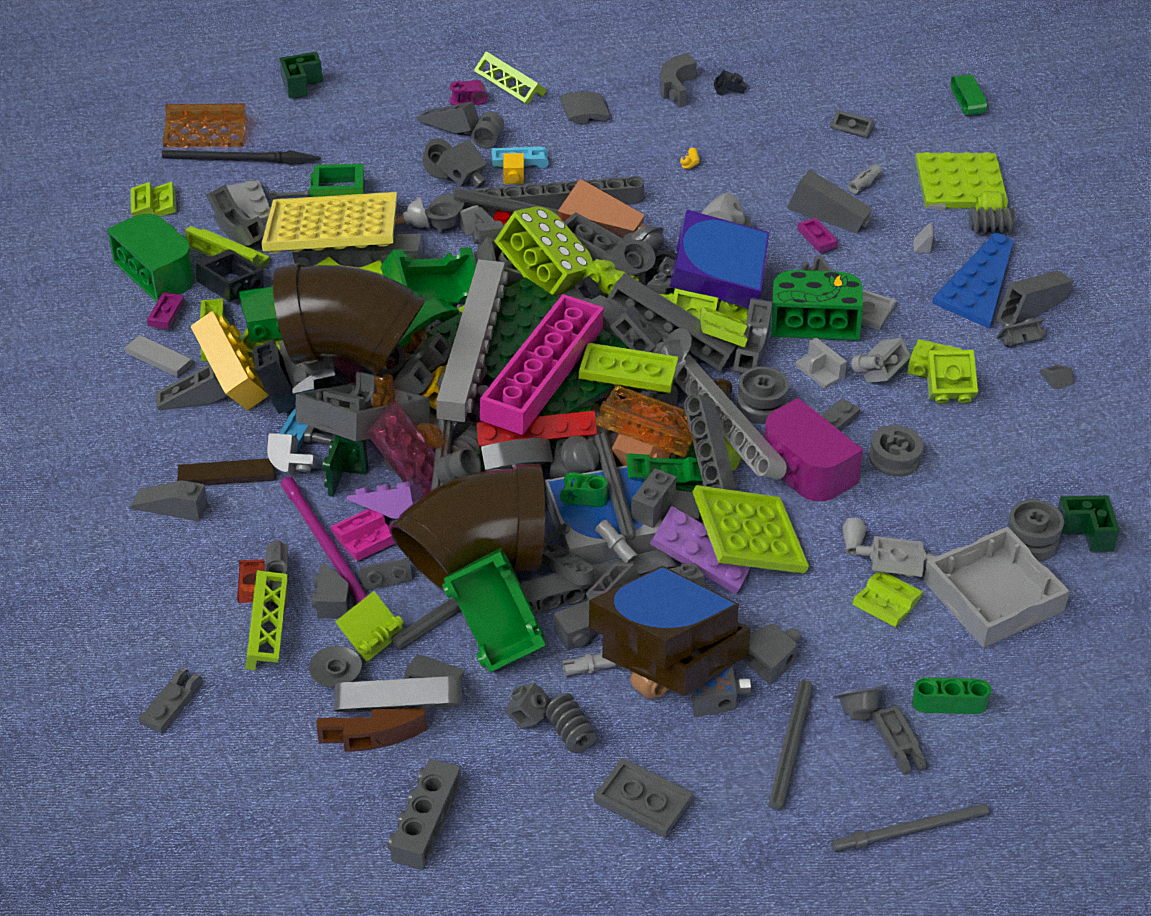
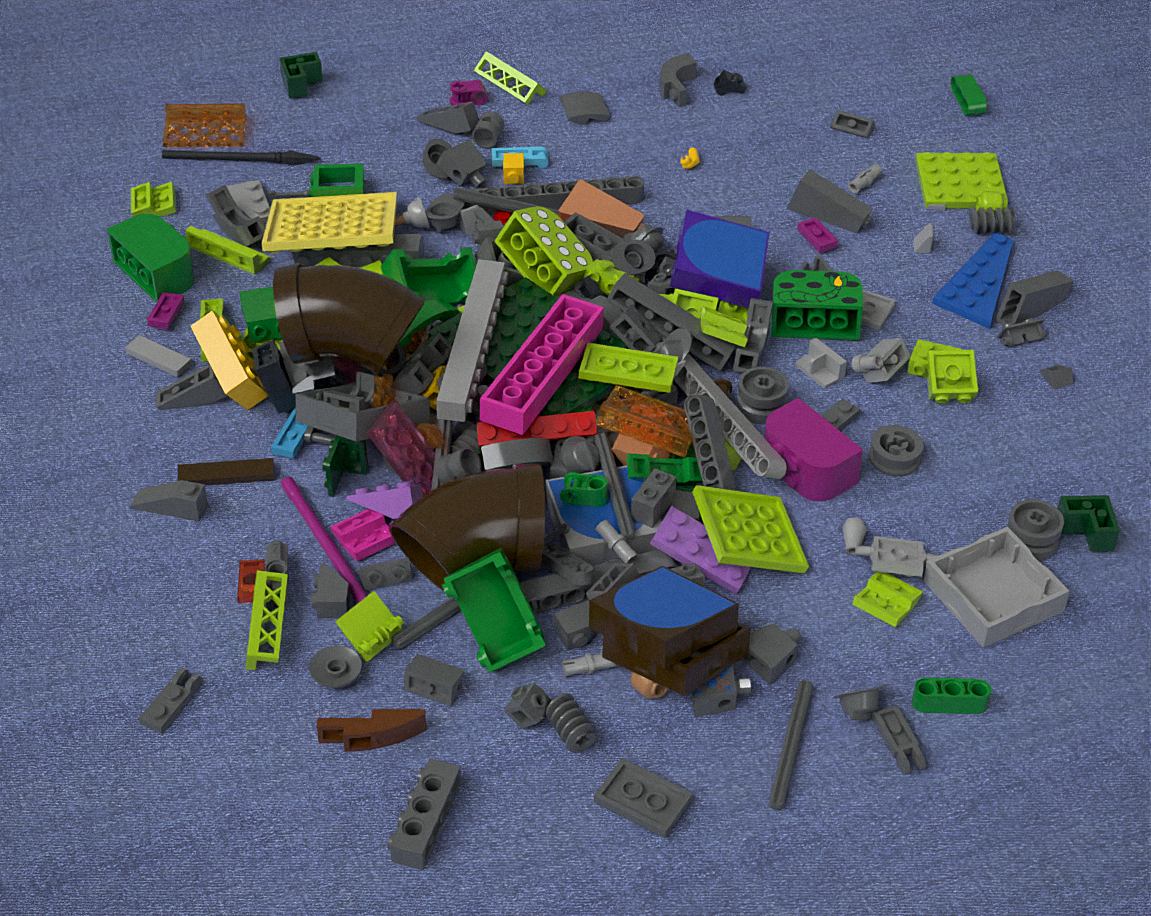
black window [196,249,264,302] -> none
brick [267,433,319,477] -> none
beam [334,676,462,712] -> none
light grey piece [702,192,745,224] -> none
dark grey bar [831,804,989,851] -> none

